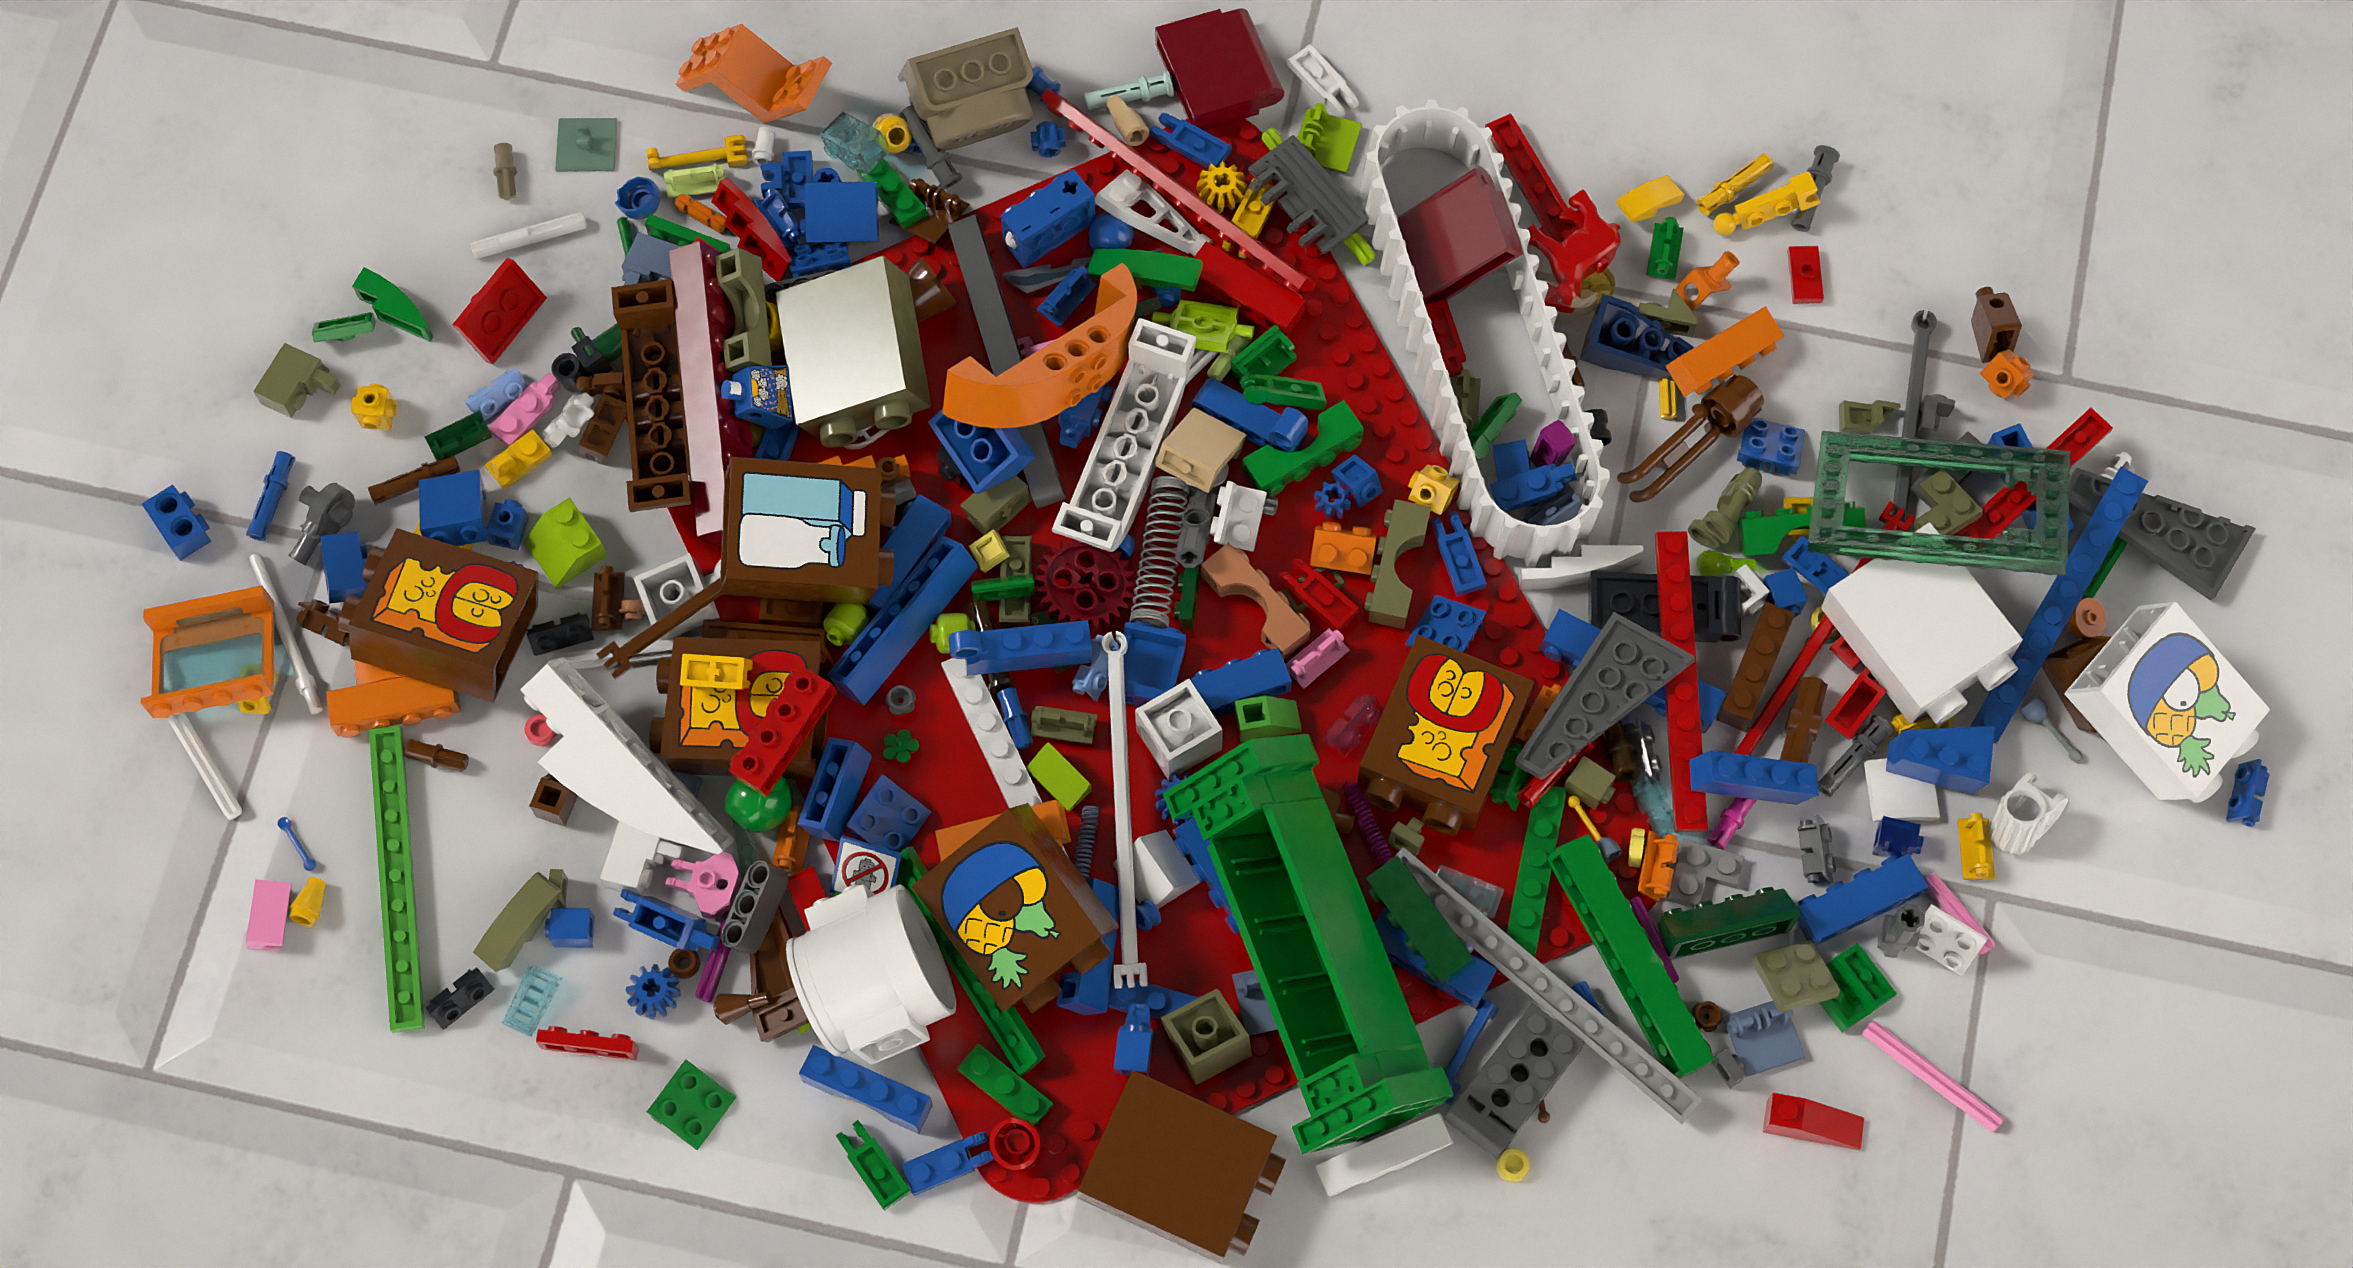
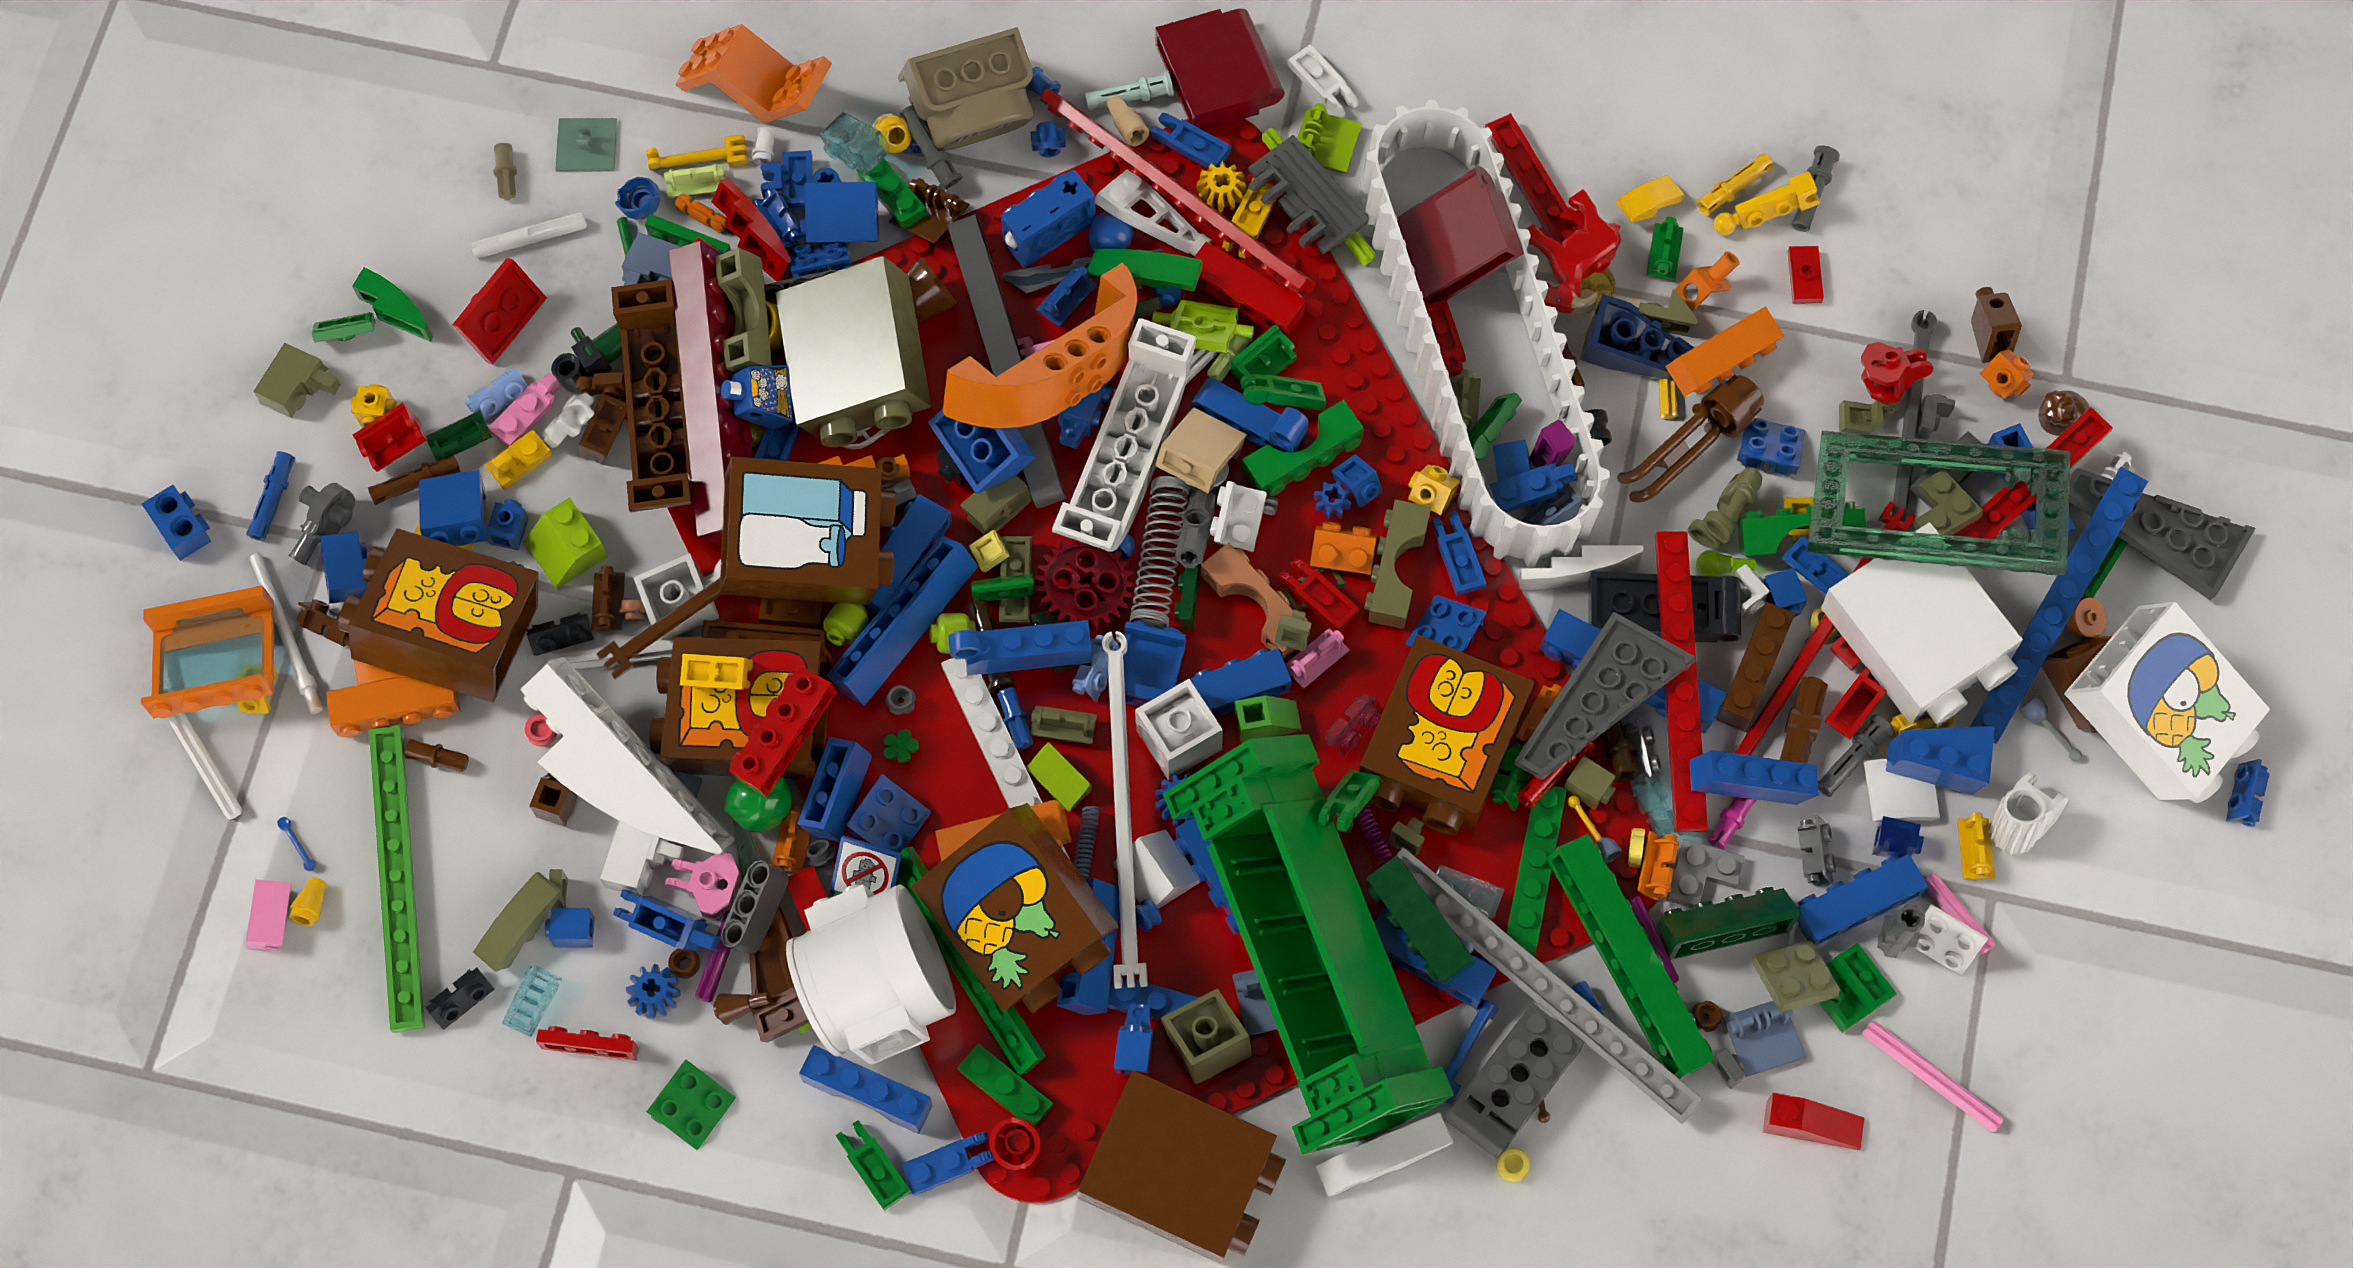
none -> red hinge [352,402,427,472]
none -> dark grey plate [806,839,836,868]
none -> olive tile [1275,609,1312,652]
none -> green hinge [1318,769,1380,832]
none -> red hinge [1861,342,1934,405]
none -> reddish brown hair [2038,390,2089,436]

